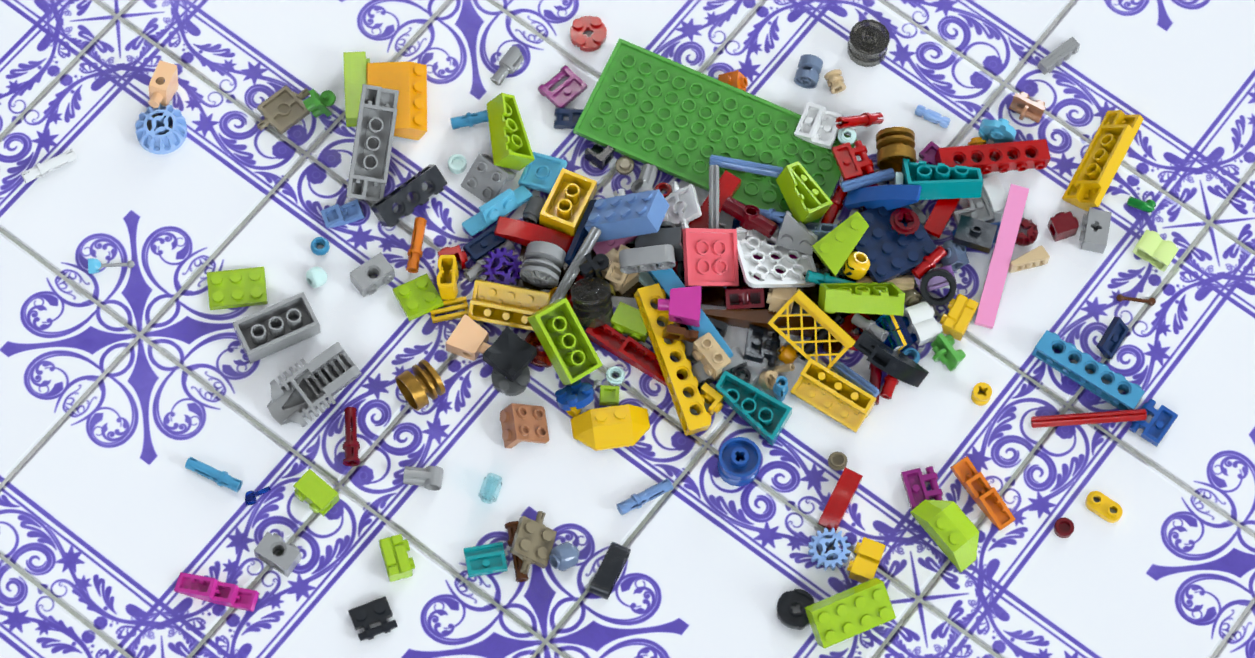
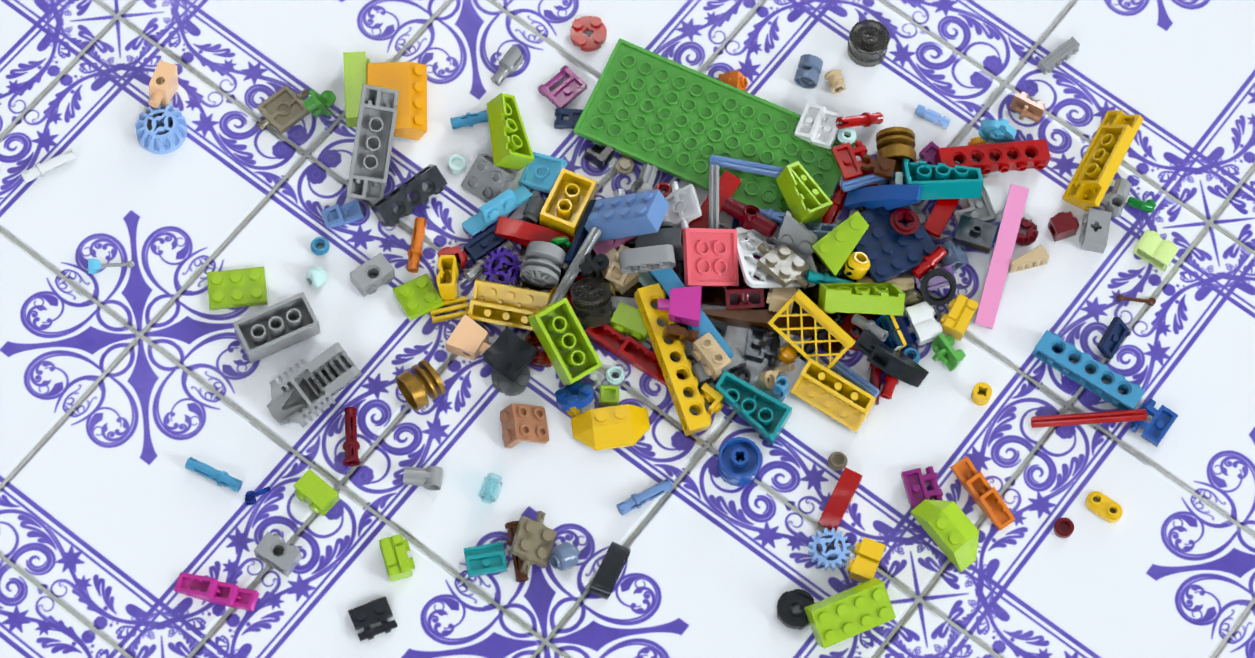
none -> green arm [549,236,571,250]
none -> dark tan plate [757,243,811,290]
none -> reddish brown plate [861,154,896,180]
none -> light grey piece [1105,178,1132,217]

